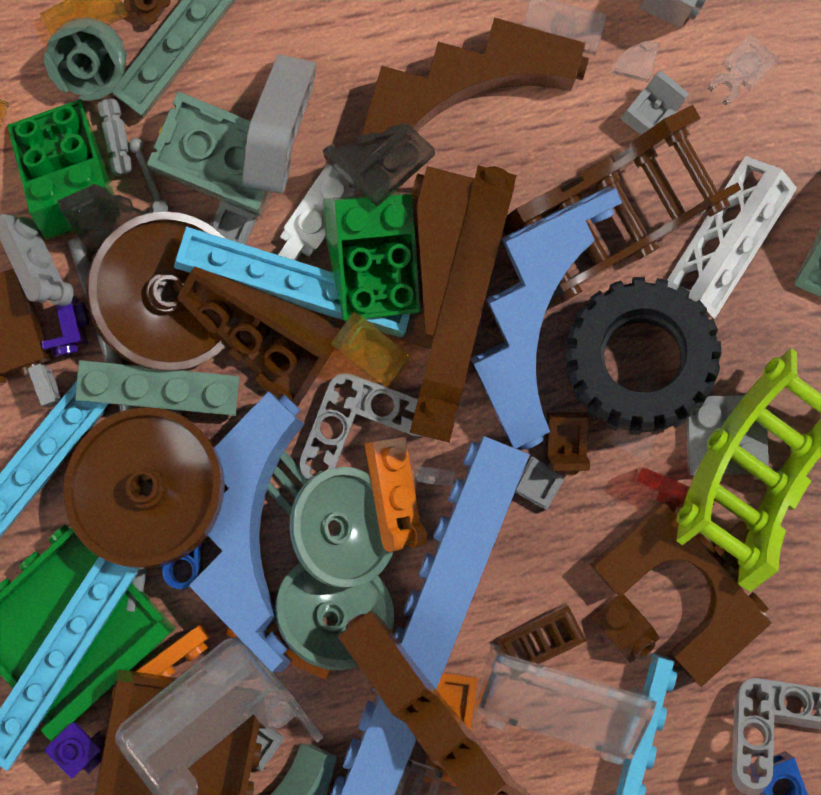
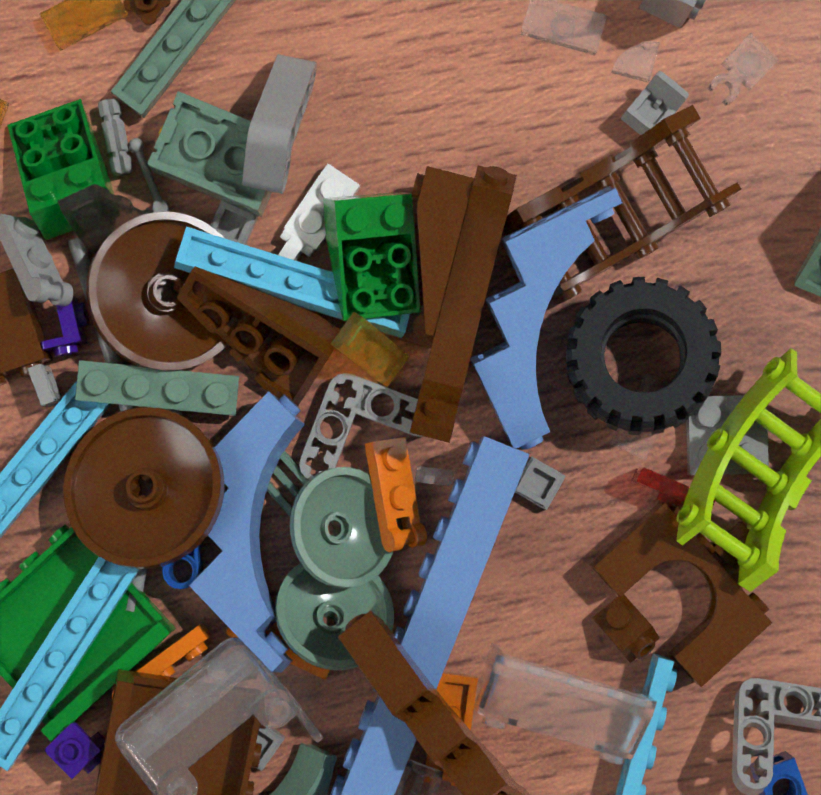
sand green cylinder [44,17,127,101] -> none
clear smoke wing [323,122,435,207] -> none
reddish brown arch [349,17,589,191] -> none
reddish brown slope [496,604,586,675] -> none
reddish brown bracket [545,412,590,475] -> none
white fence [667,156,797,319] -> none

